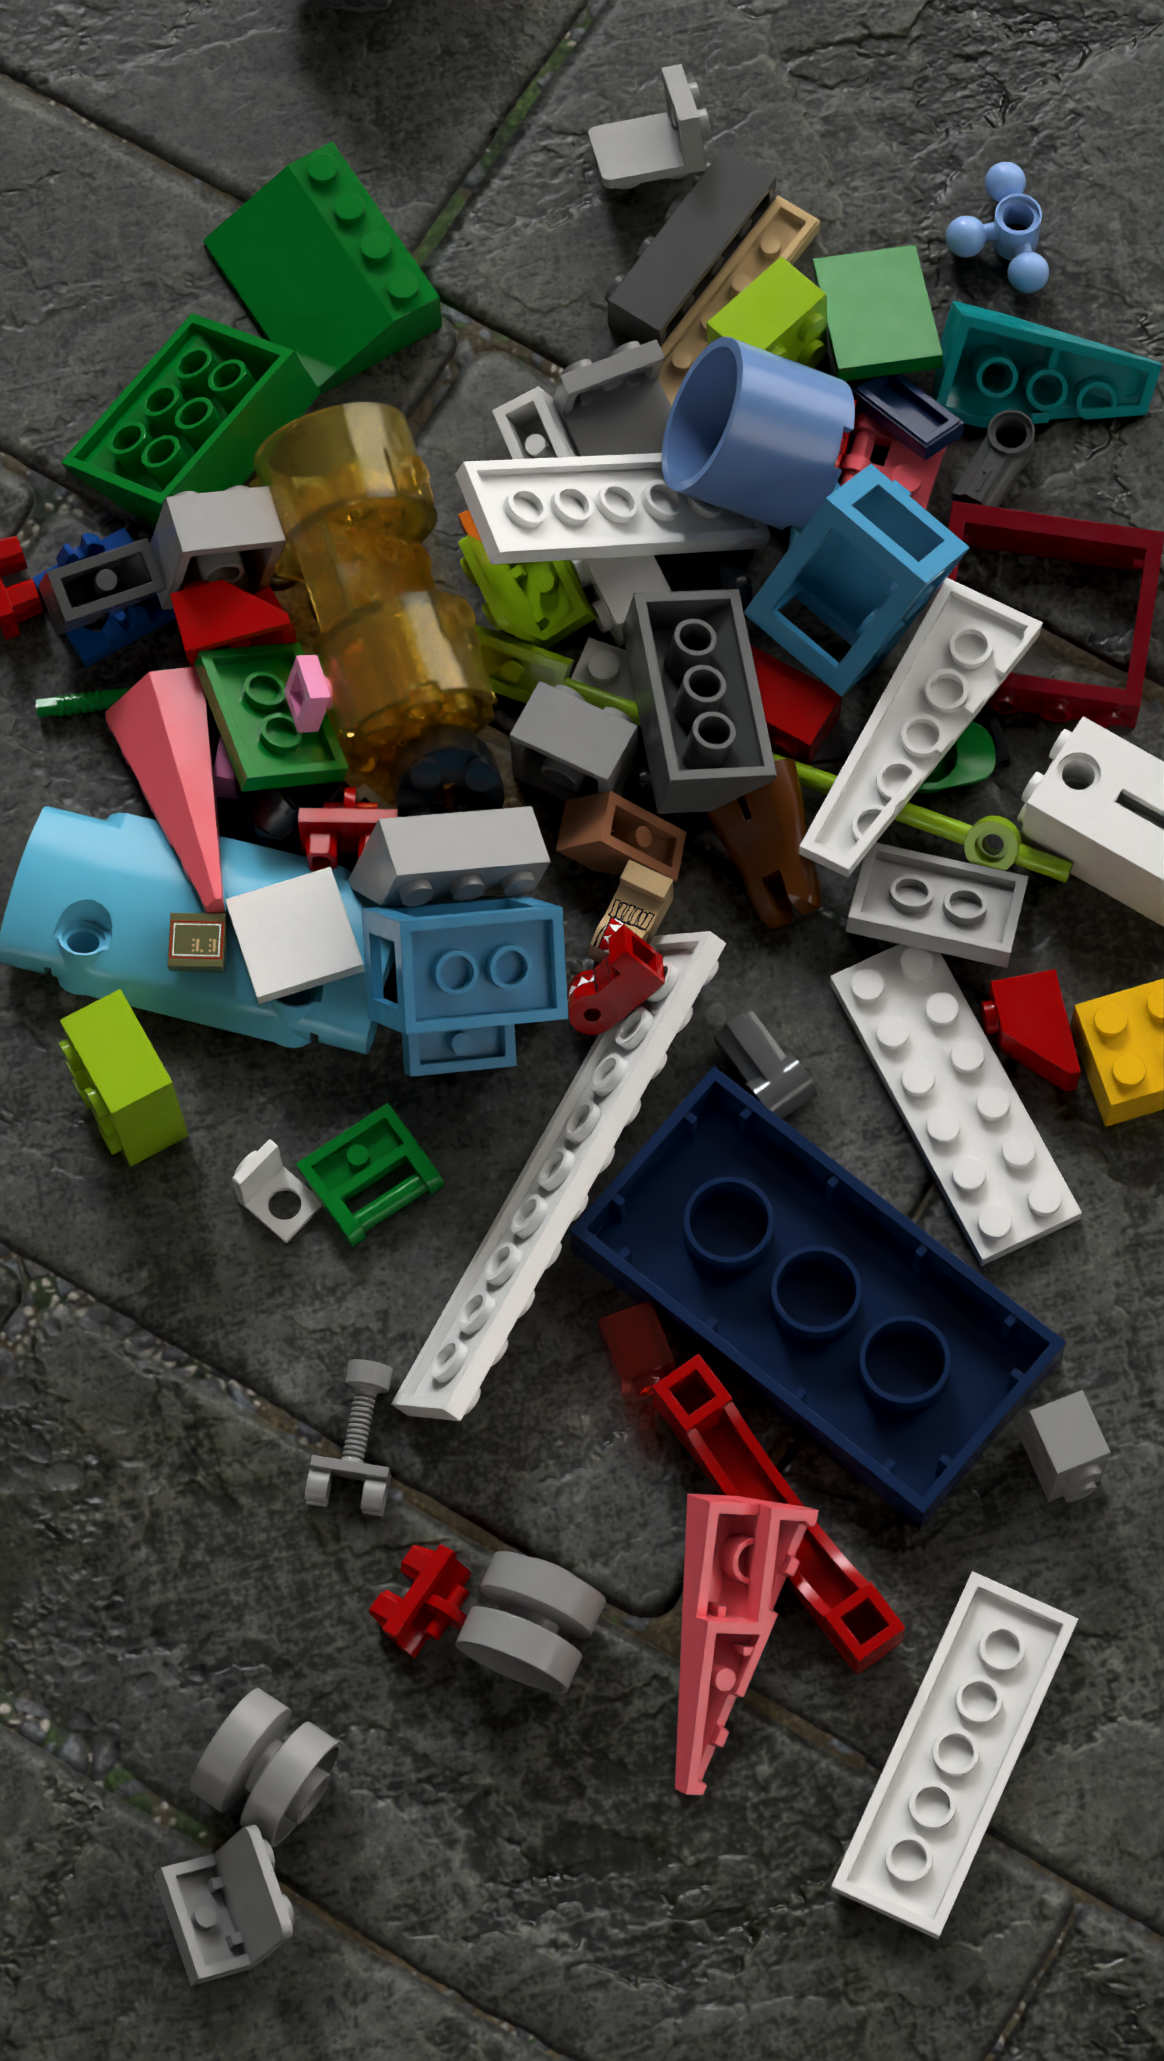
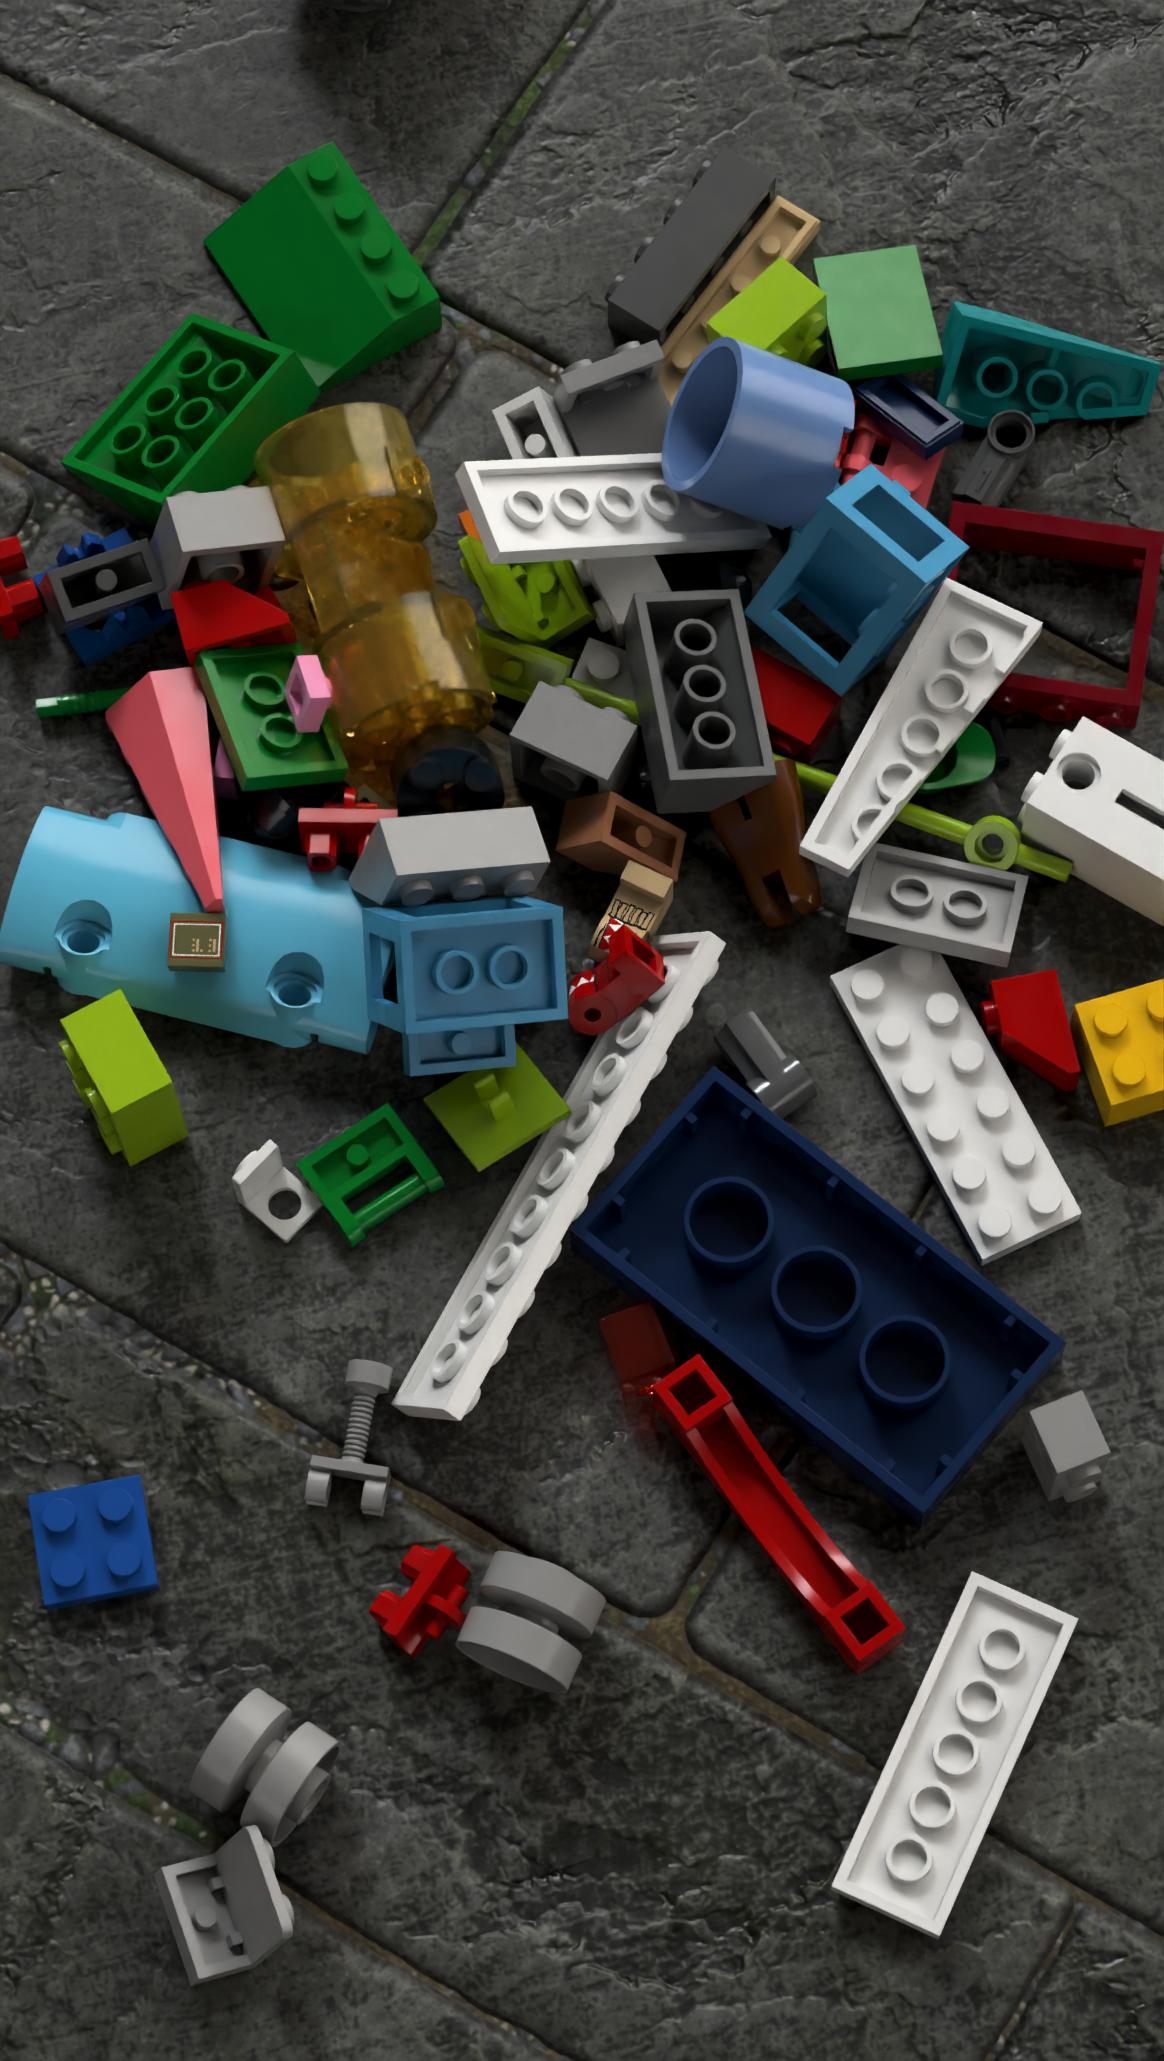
white tile [225,867,365,1004] -> none
light grey bracket [588,64,711,189] -> none
coral wedge [675,1494,819,1795] -> none
light blue piece [945,162,1049,294] -> none
none -> blue plate [27,1474,160,1610]
none -> lime piece [423,1042,572,1172]

